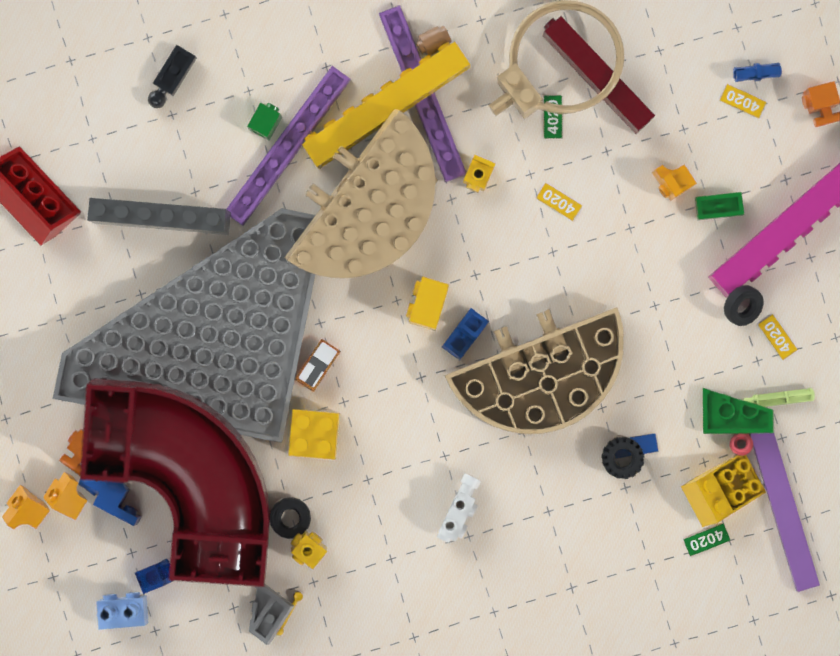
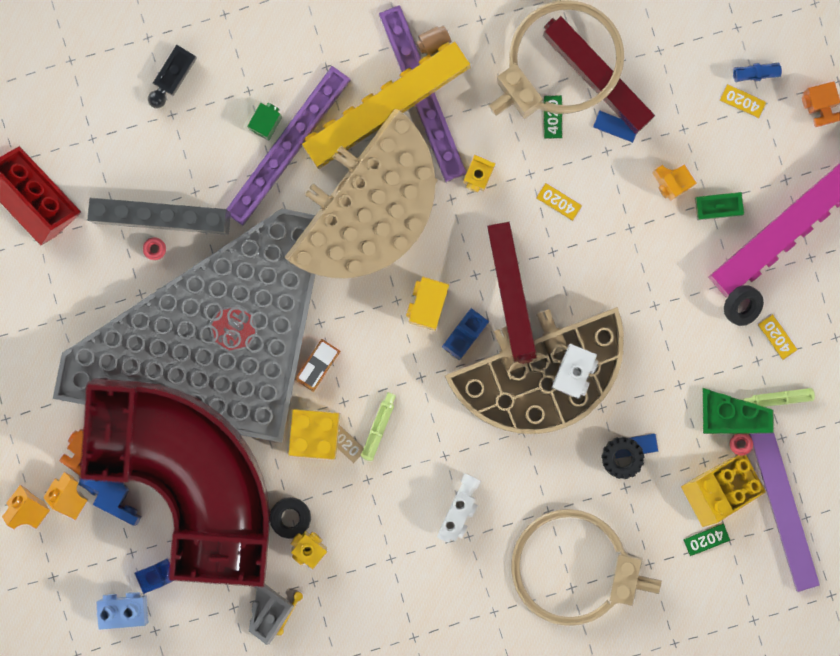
none -> coral plate [143,237,166,260]
none -> clear piece [209,304,258,353]
none -> tan sticker [337,425,363,463]
none -> yellowish green piece [361,392,396,461]
none -> dark red brick [487,221,537,364]
none -> tan brick [511,509,662,626]
none -> white brick [551,344,598,398]
none -> blue sticker [593,110,636,143]

